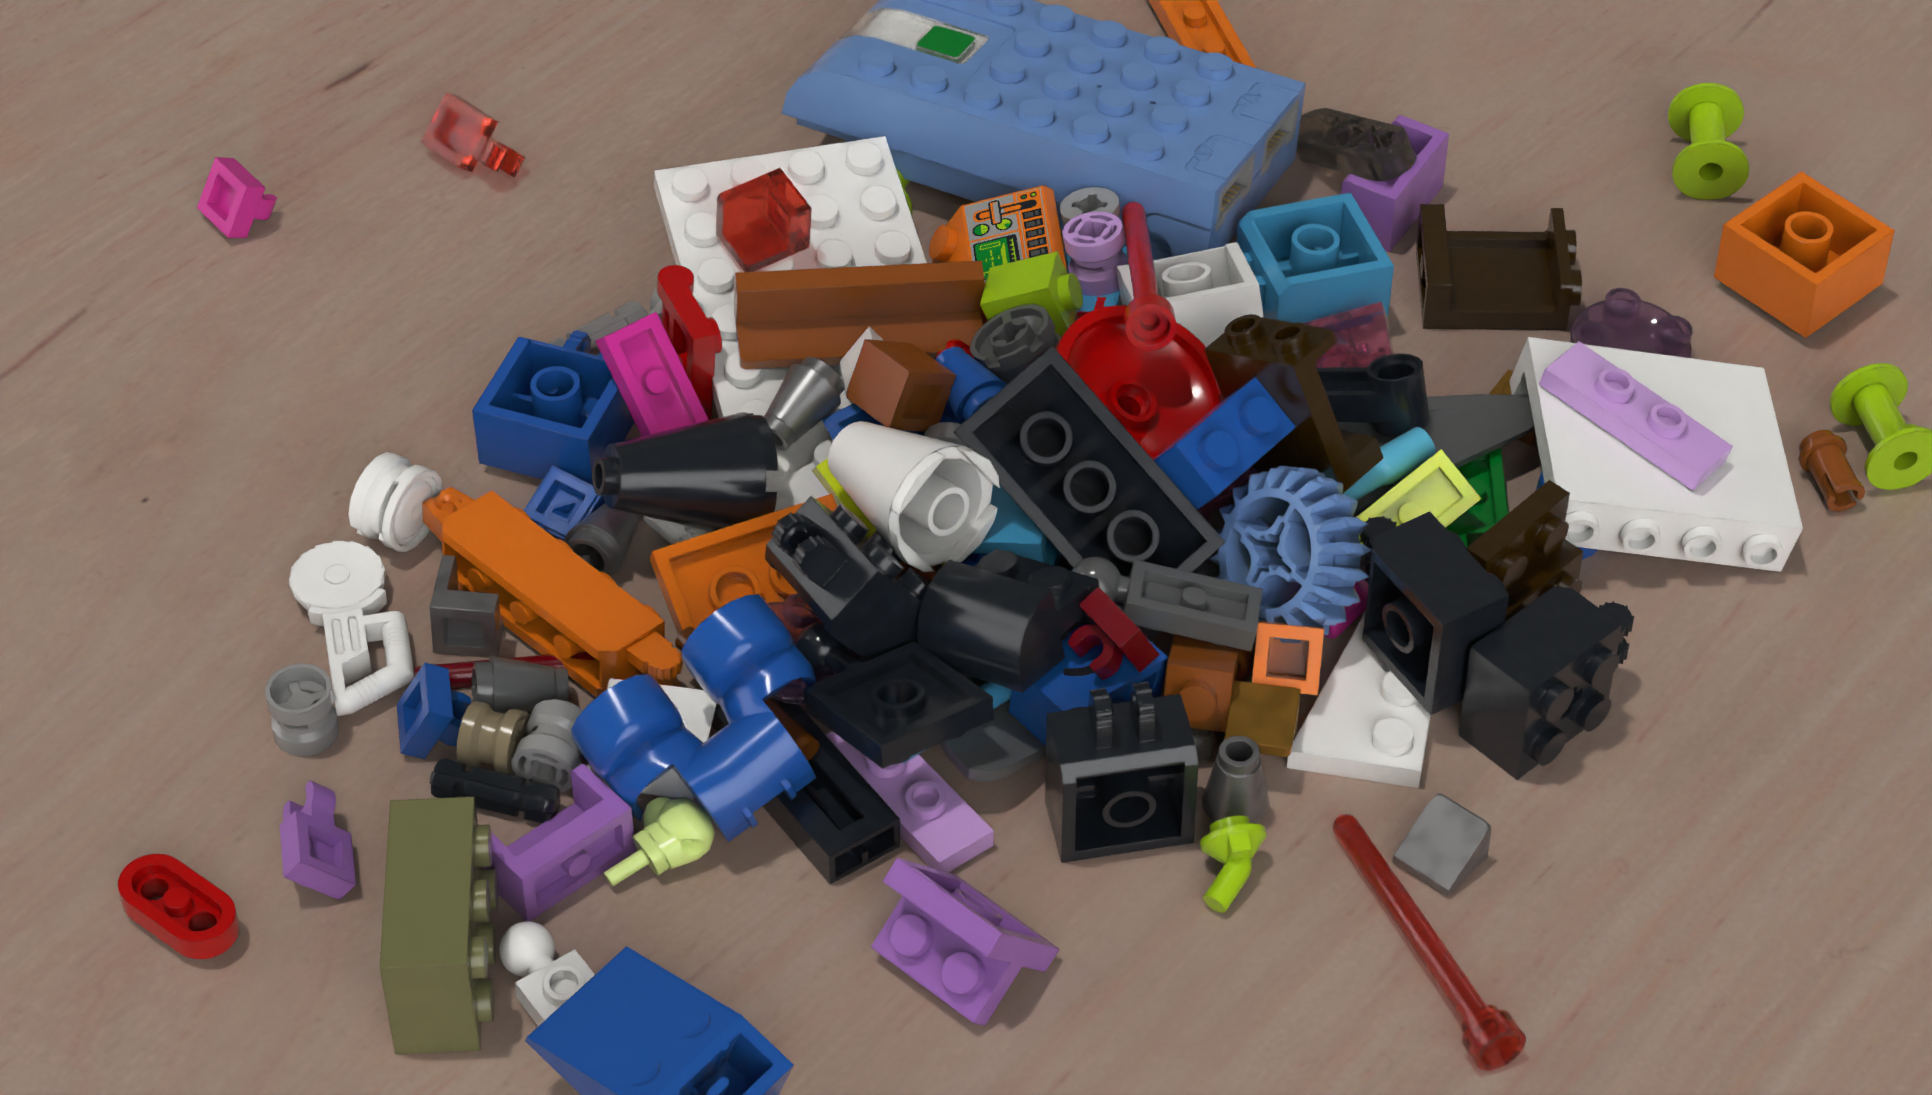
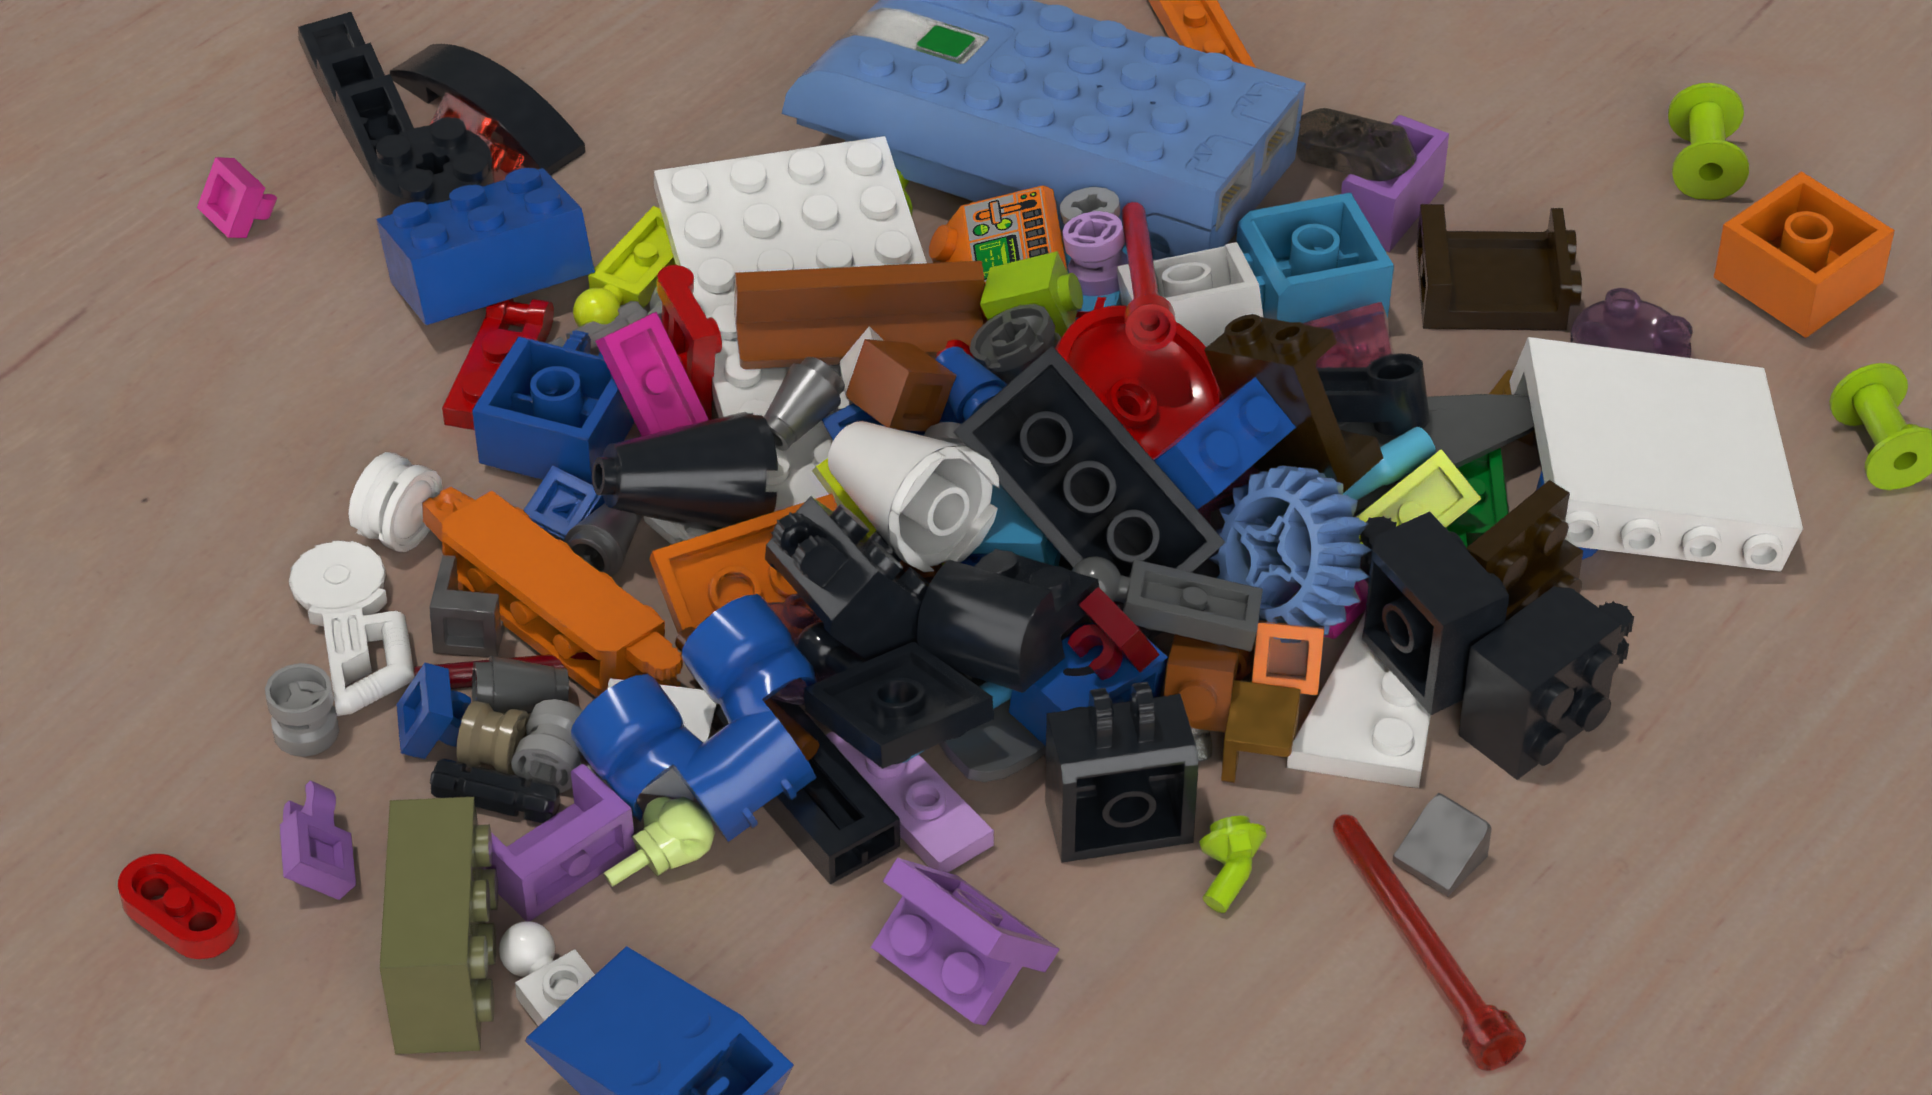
clear red panel [716,168,812,272] -> none
flat silver cone [1202,736,1269,824] -> none
lavender plate [1539,341,1733,491] -> none
dark orange pin [1798,430,1865,511] -> none
none -> black slope [298,12,414,187]
none -> black brick [374,117,495,217]
none -> blue brick [376,168,595,325]
none -> black slope [390,44,586,176]
none -> red plate [442,298,554,430]
none -> neon yellow plate [573,206,676,327]

